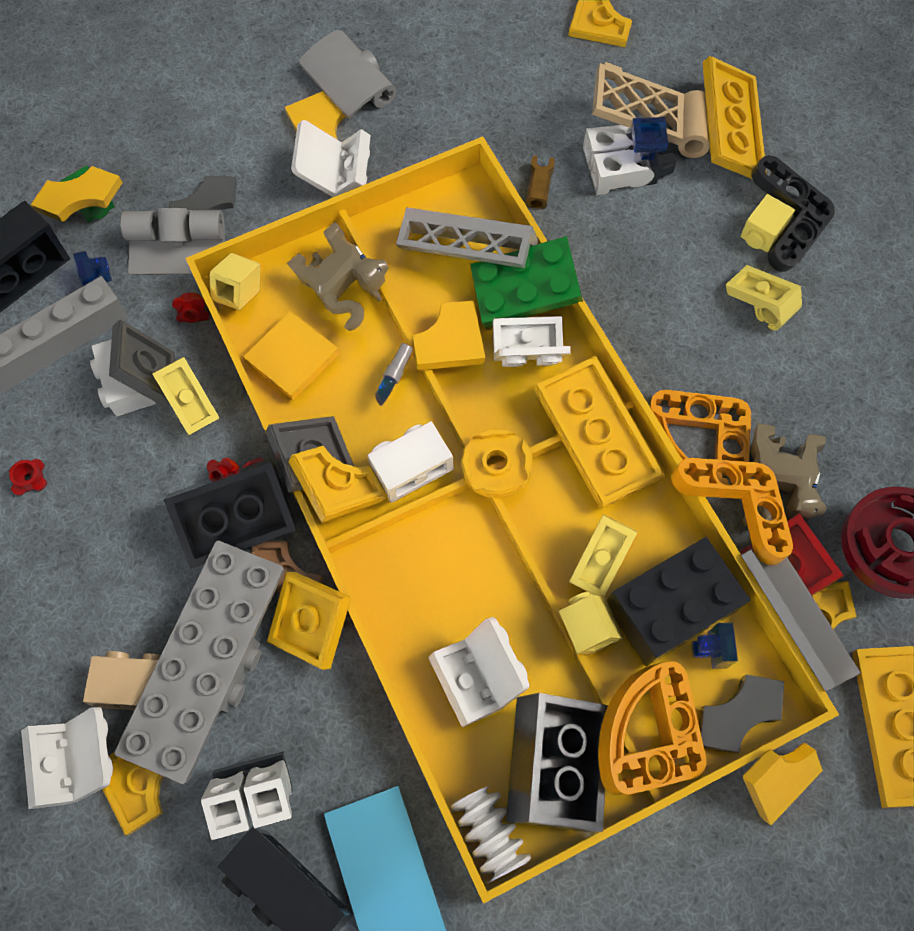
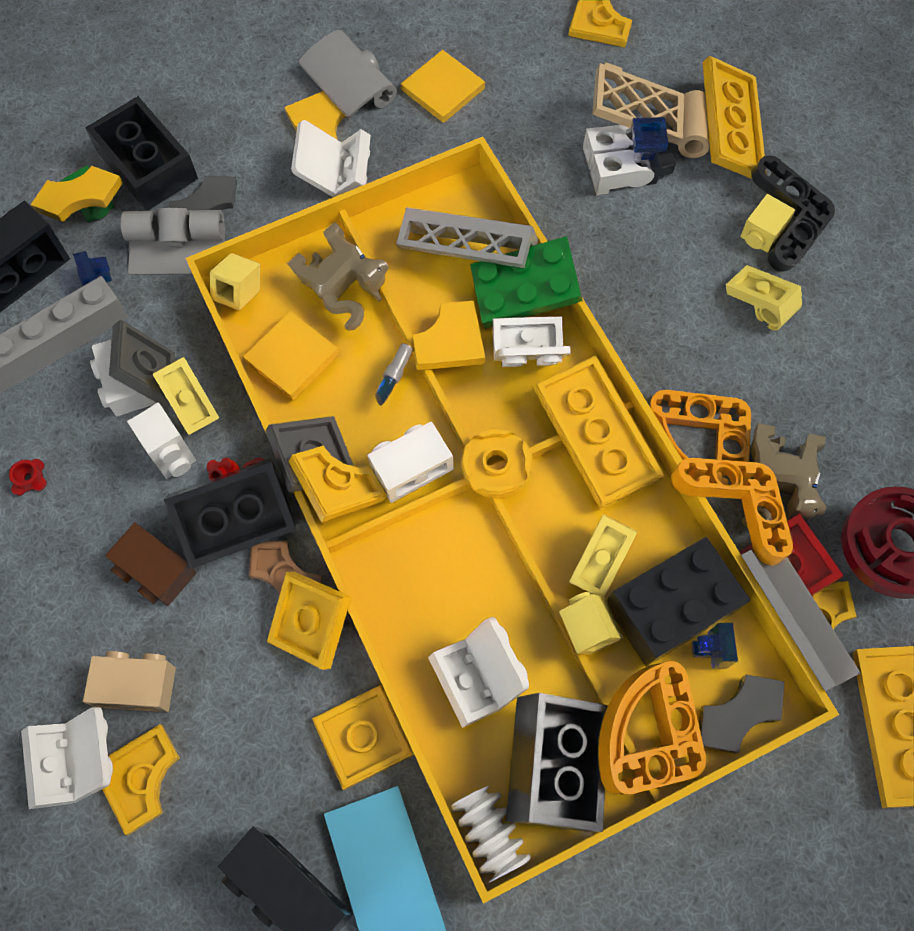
light grey bracket [115,541,284,784] -> none
red plate [172,292,209,323] -> none
white hips [201,751,293,840] -> none
pearl gold bar [526,155,555,209] -> none
yellow tile [743,742,823,826] -> none
none -> black brick [85,96,198,211]
none -> reddish brown brick [105,522,197,606]
none -> white brick [127,402,196,479]
none -> yellow tile [312,685,414,790]
none -> yellow tile [401,50,485,123]

